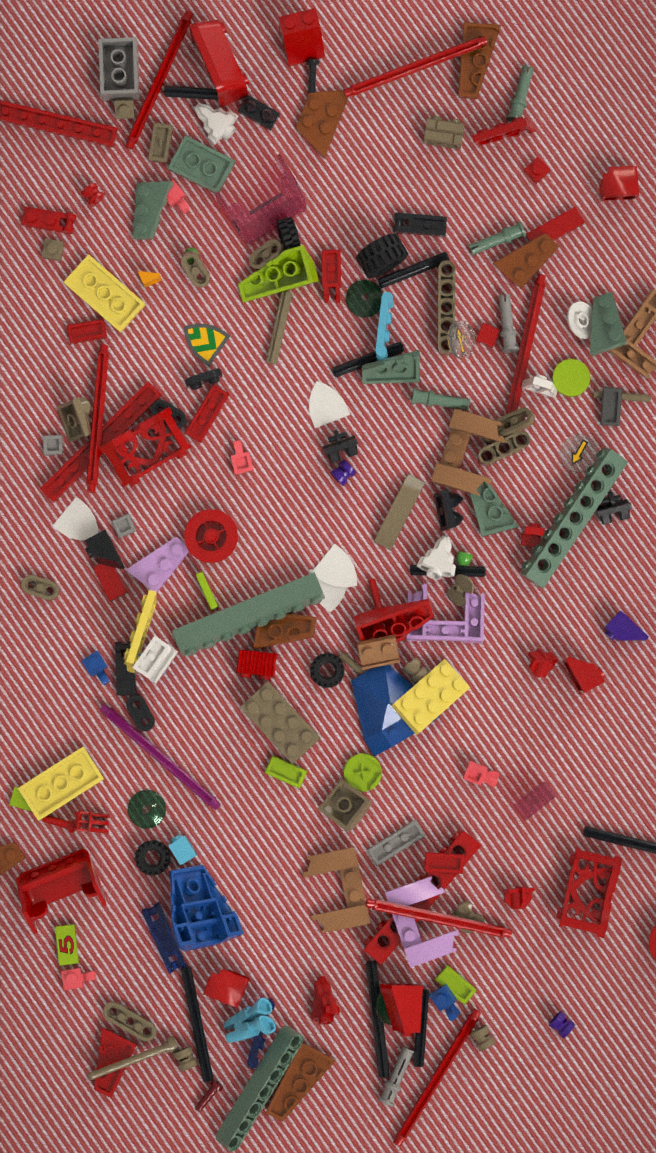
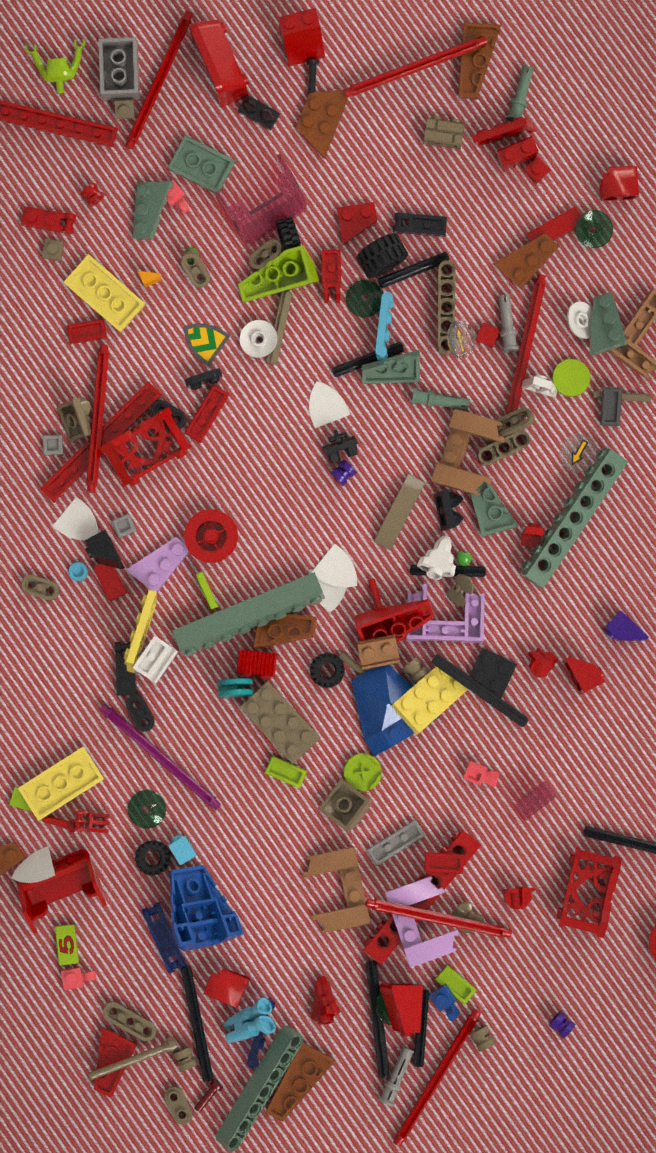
blue plate [81,650,111,685] -> none
dark tan plate [148,122,173,164] -> none
black axle [164,86,218,100] -> none
white rock [194,103,238,145] -> none
coral plate [231,440,254,475] -> none
sand green pin [468,221,526,256] -> none
black hips [595,491,632,525] -> none
none -> white sticker [11,846,55,883]
none -> lime piece [25,39,86,94]
none -> medium azure tile [69,562,88,582]
none -> dark tan plate [164,1086,193,1125]
none -> teal head [217,678,253,698]
none -> white dish [240,320,277,358]
none -> red wing [337,202,377,245]
none -> black axle [431,654,529,727]
none -> black plate [469,648,517,698]
none -> red brick [496,136,539,172]
none -> clear green dish [575,210,613,248]

